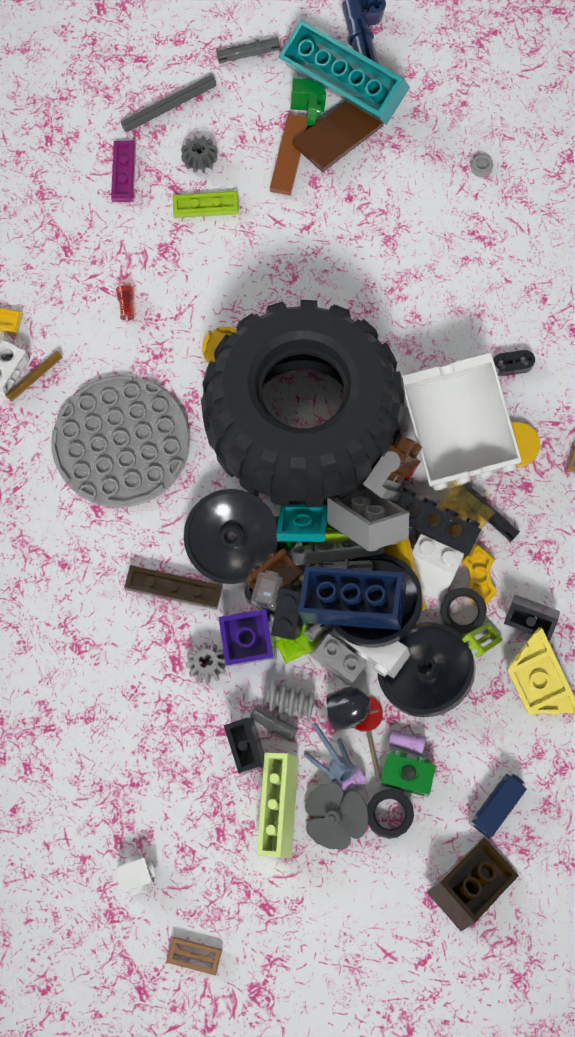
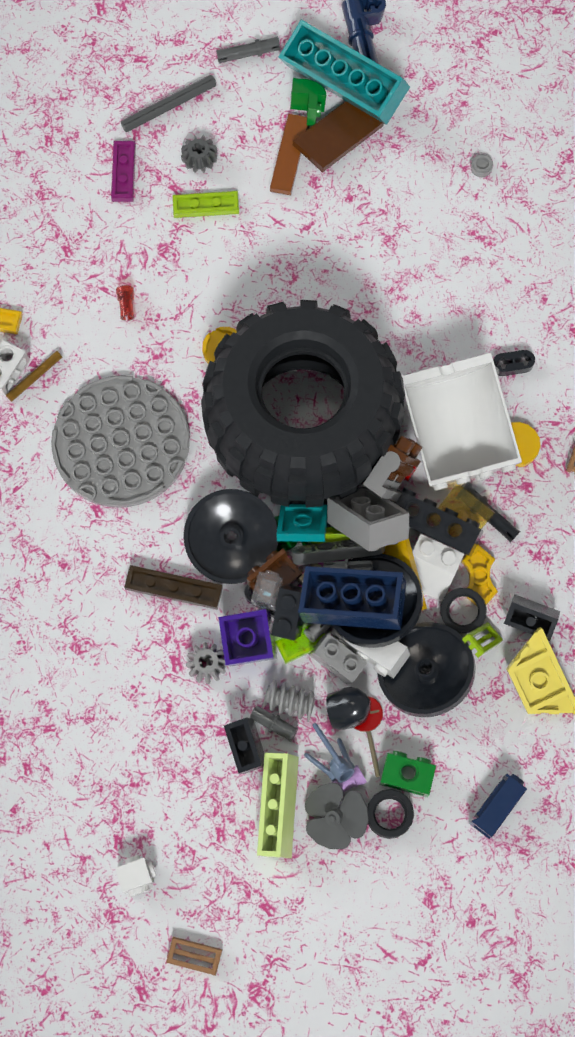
lavender pin [389,730,426,756] -> none
dark brown slope [427,837,519,931] -> none

